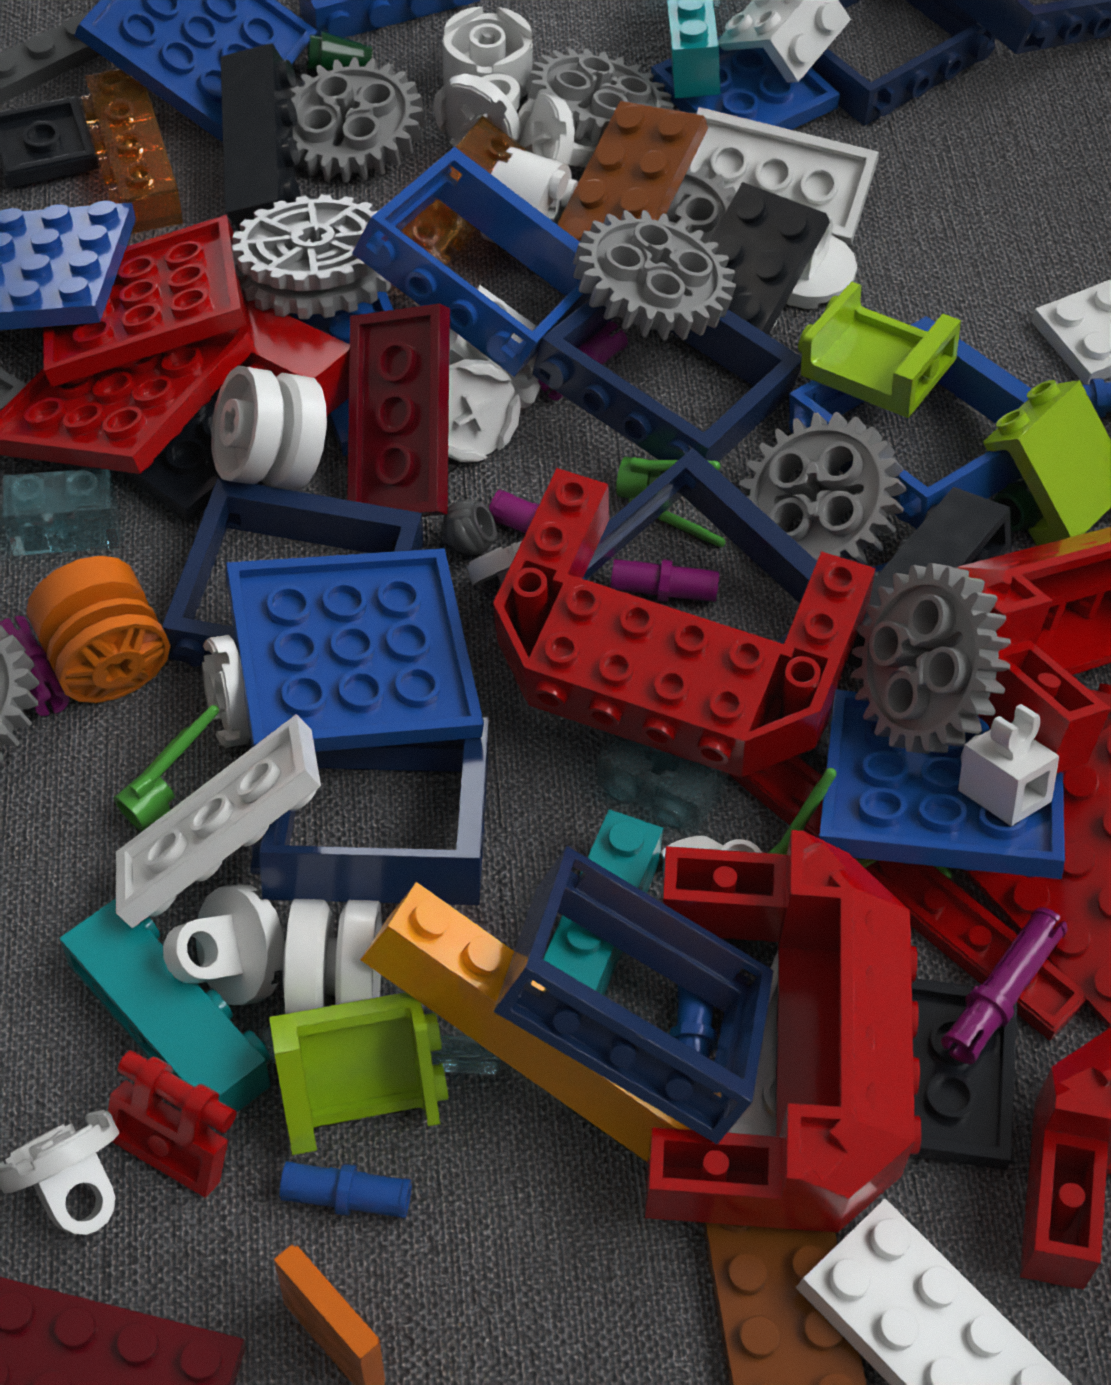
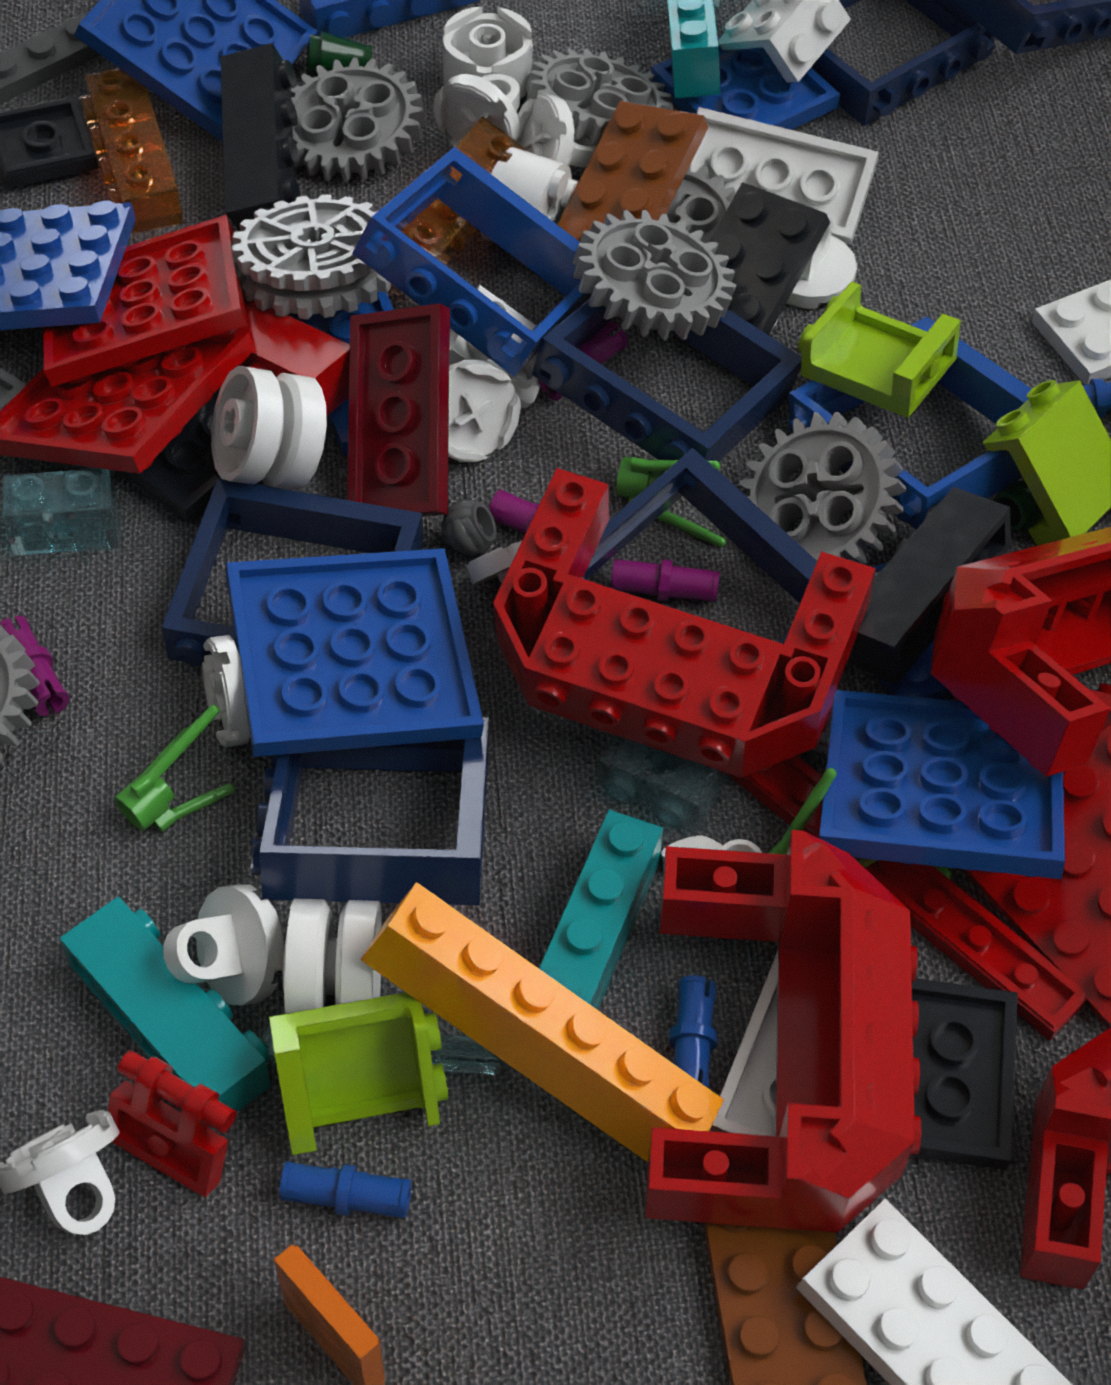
orange wheel [26,556,170,703] -> none
white plate [116,714,321,928] -> none
dark blue window [493,846,774,1144] -> none
light grey gear [852,563,1011,754] -> none
magenta pin [941,907,1068,1064] -> none
white brick [958,704,1059,826] -> none

